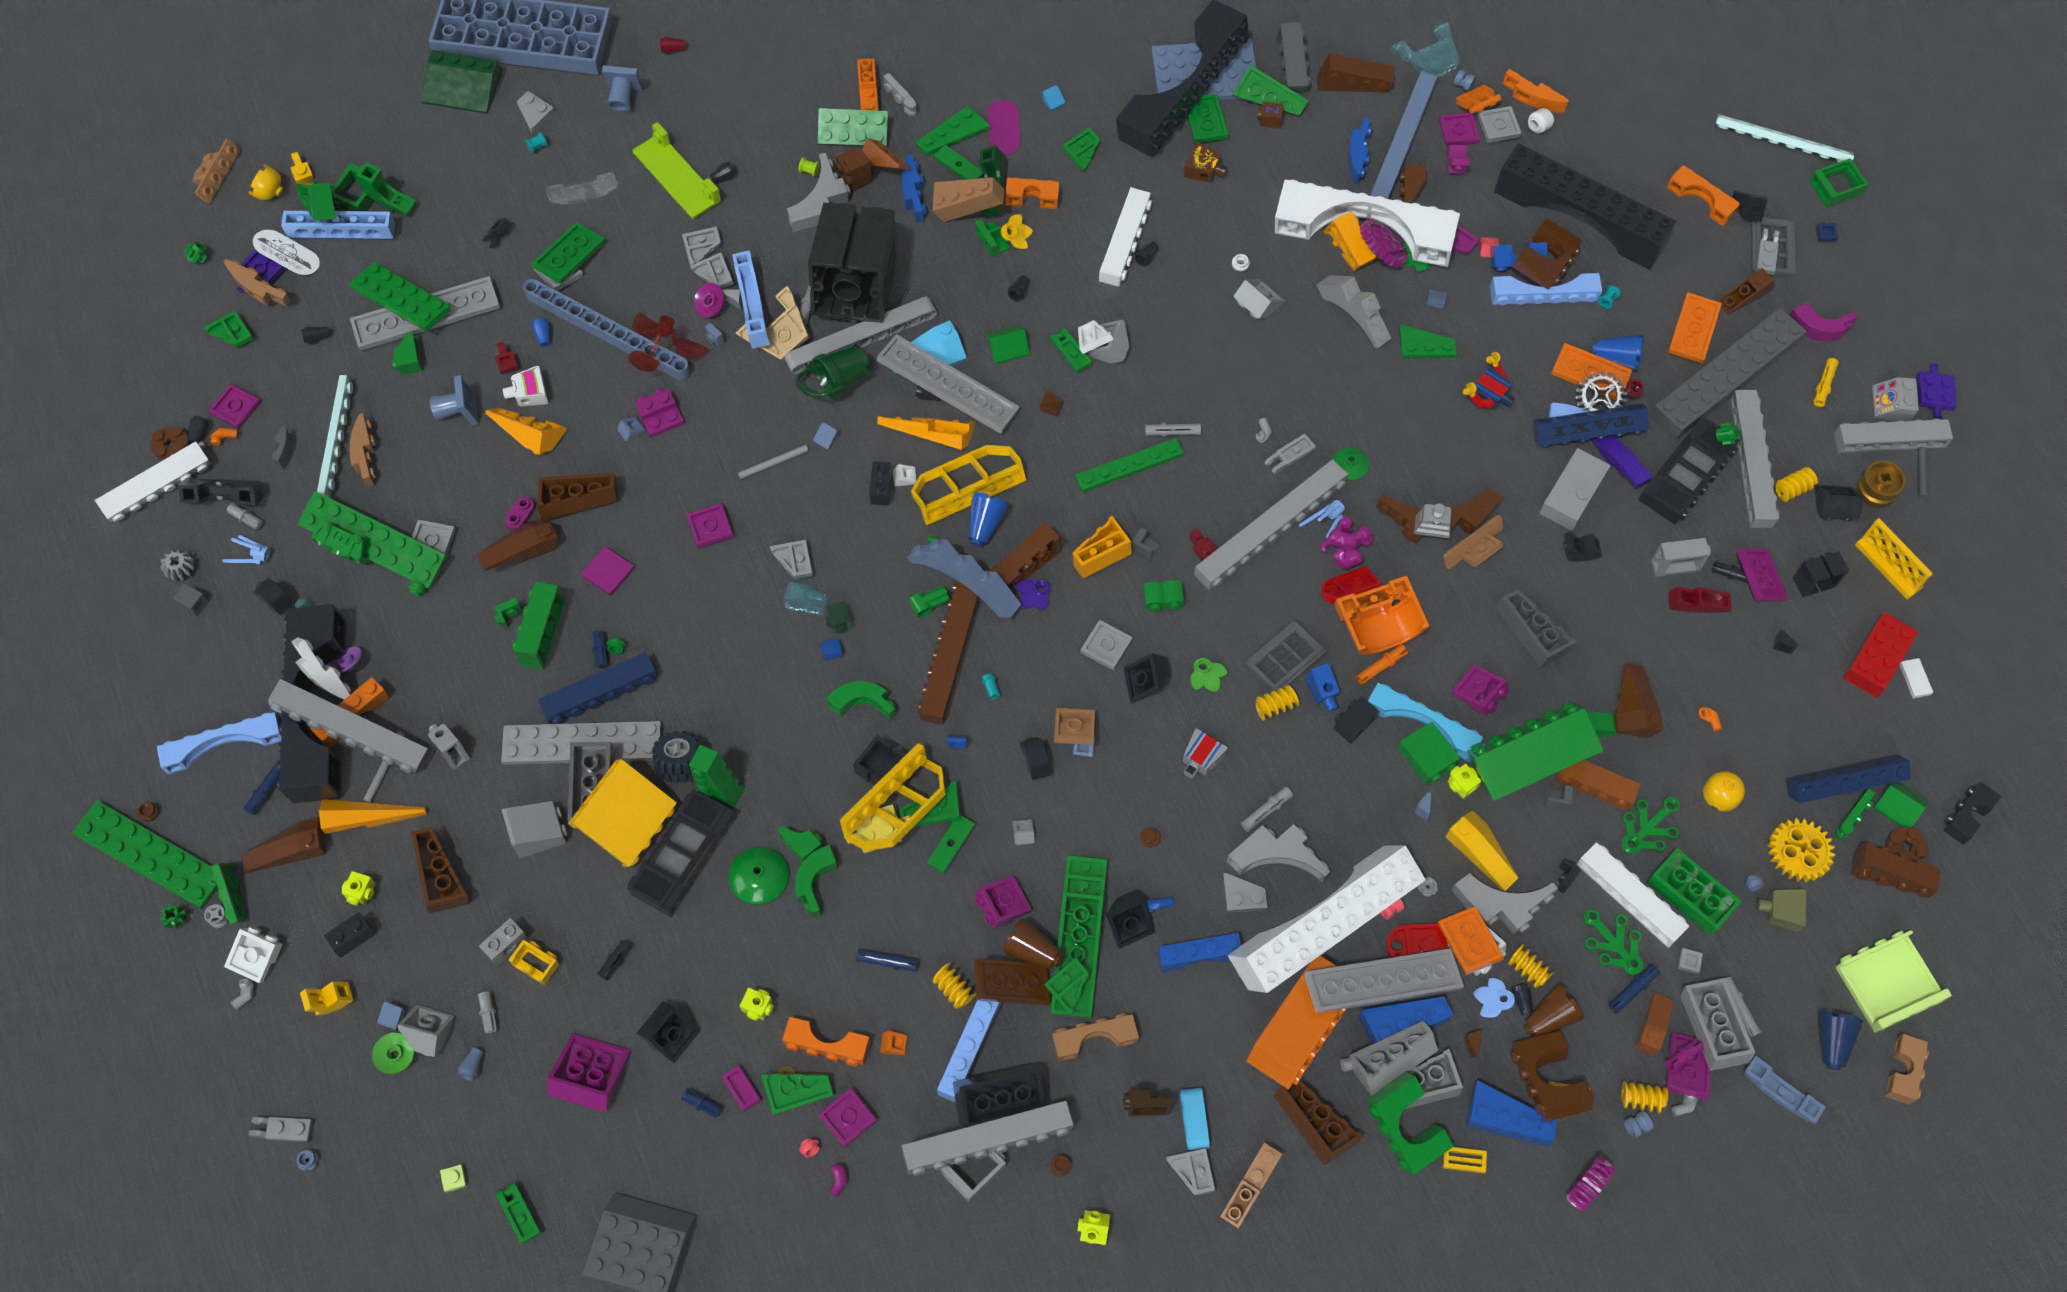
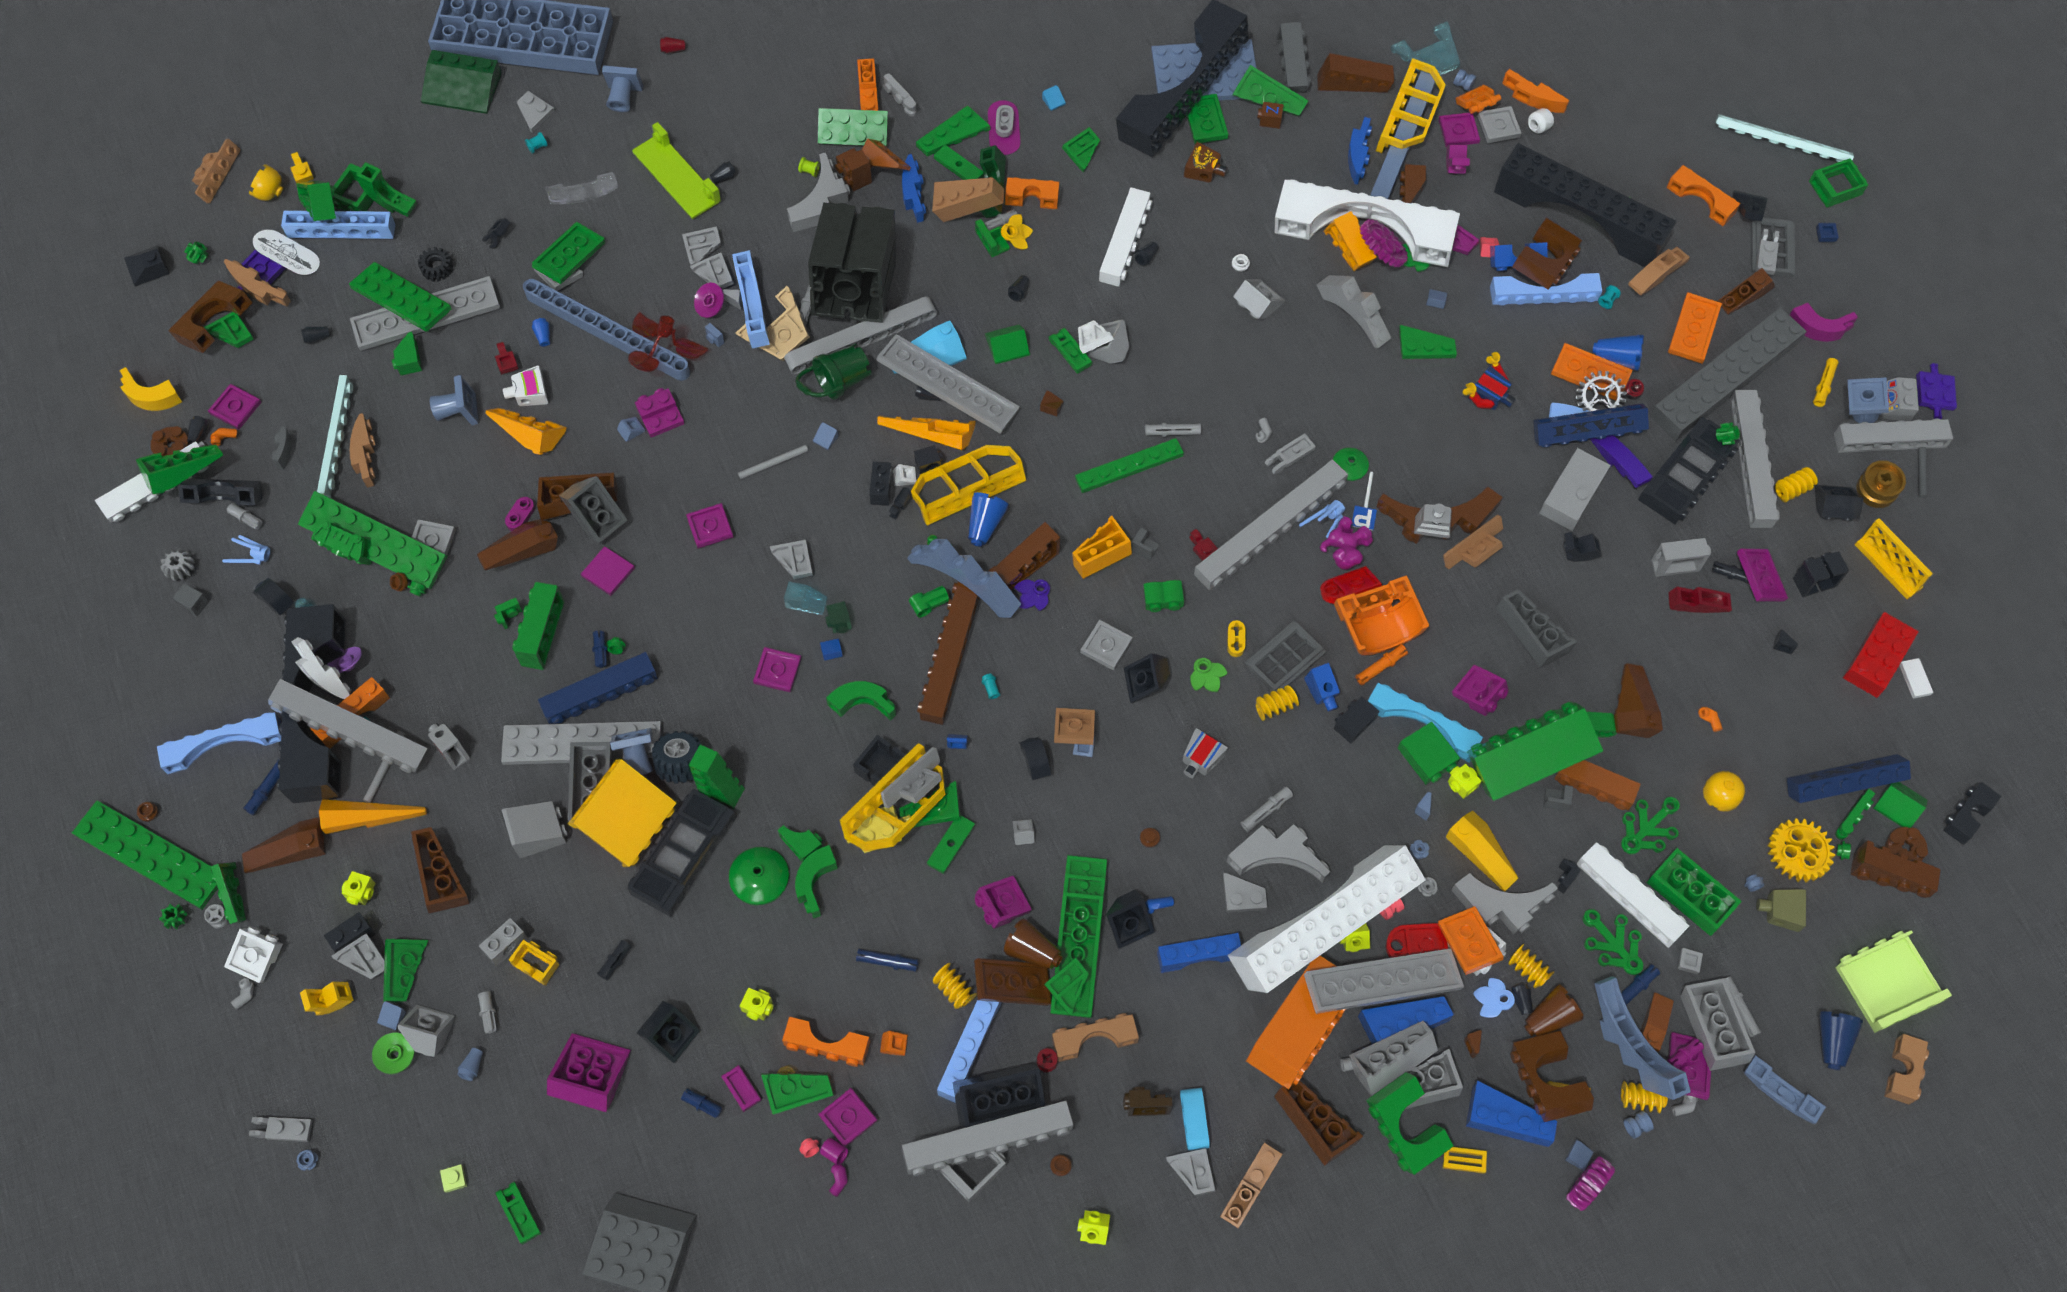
none -> yellow arch [119,367,182,411]
none -> black slope [124,245,170,287]
none -> green wedge [136,445,223,494]
none -> reddish brown arch [168,281,252,353]
none -> light grey wing [332,934,385,979]
none -> green wing [383,939,428,1002]
none -> reddish brown plate [390,572,408,591]
none -> black tyre [418,247,453,282]
none -> dark grey slope [559,476,627,543]
none -> sand blue plant [610,728,653,775]
none -> magenta tile [753,647,802,693]
none -> magenta beam [820,1138,848,1165]
none -> light grey bracket [881,747,942,809]
none -> black bar [889,487,912,520]
none -> black brick [914,445,943,474]
none -> light grey axle [984,209,1017,231]
none -> light grey plate [996,105,1014,137]
none -> dark red wheel [1037,1048,1058,1073]
none -> yellow beam [1227,620,1245,657]
none -> neon yellow brick [1339,923,1370,952]
none -> piece [1351,472,1377,530]
none -> yellow plate [1376,58,1446,153]
none -> sand blue plate [1410,840,1430,859]
none -> sand blue slope [1565,1140,1593,1171]
none -> sand blue arch [1594,976,1691,1100]
none -> medium nougat slope [1628,247,1690,295]
none -> green plate [1837,841,1851,860]
none -> sand blue plant [1847,377,1889,423]

